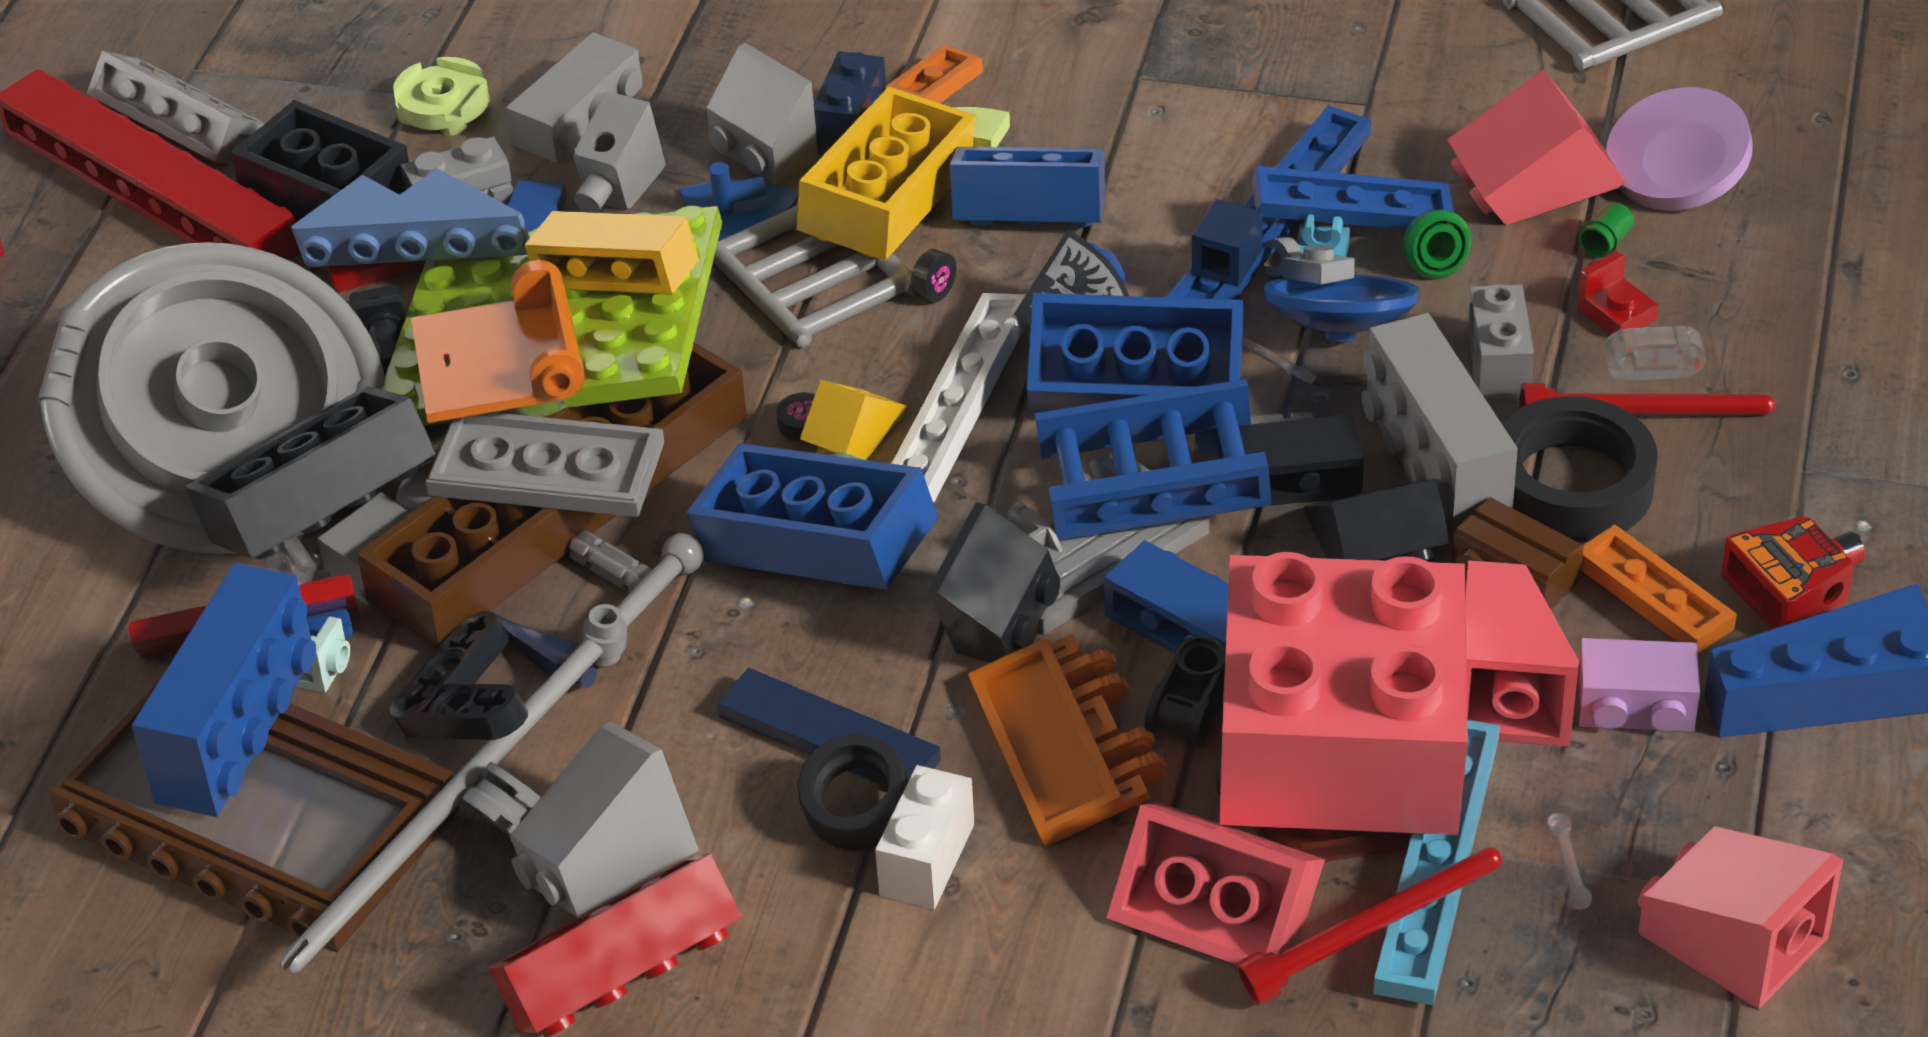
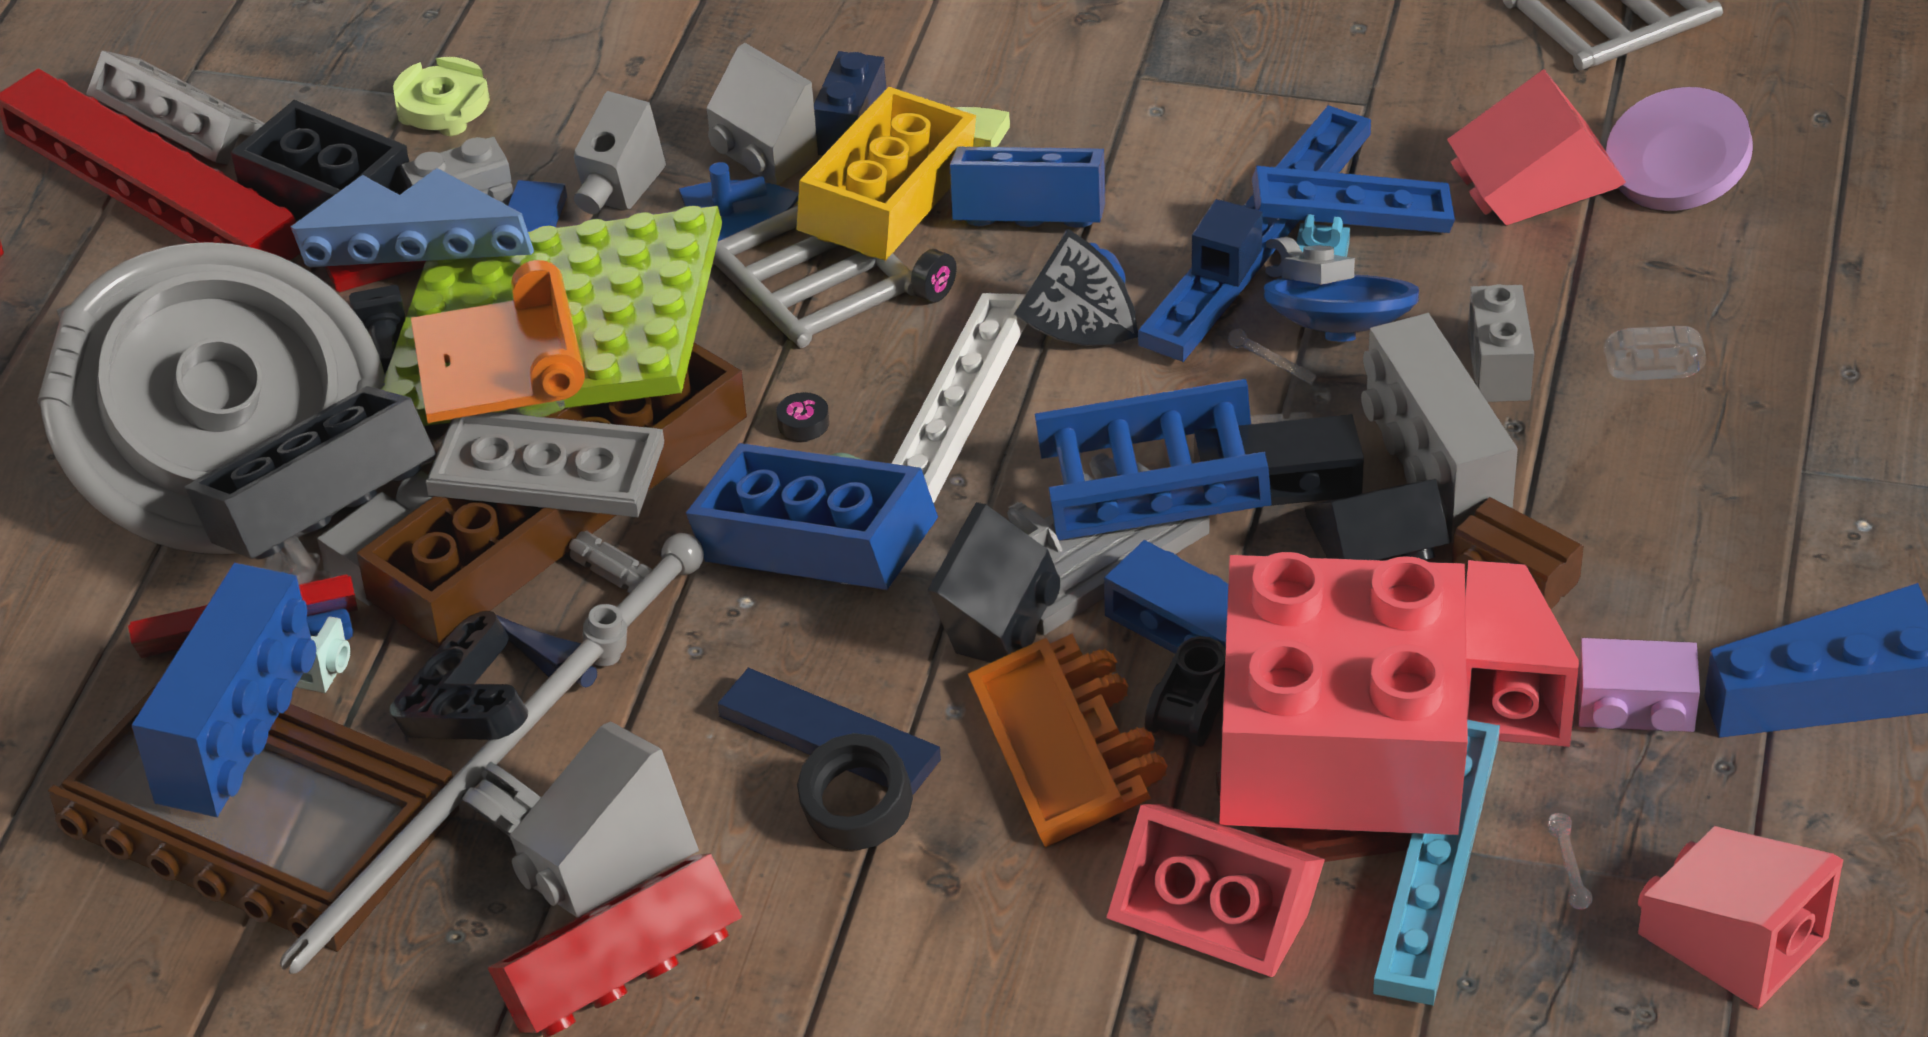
light grey brick [506,32,643,163] -> none
yellow brick [525,211,699,294] -> none
yellow slope [800,379,908,460] -> none
white brick [875,765,974,910] -> none
orange hinge [884,44,983,103] -> none
blue brick [1027,293,1243,413] -> none
red piece [1236,847,1502,1006] -> none
green brick [1403,209,1472,279] -> none
black tyre [1502,396,1658,542] -> none
red piece [1519,383,1775,415] -> none
red bracket [1577,251,1659,341] -> none
green piece [1579,202,1634,258] -> none
orange plate [1581,525,1737,654] -> none
red torso [1721,516,1865,630] -> none

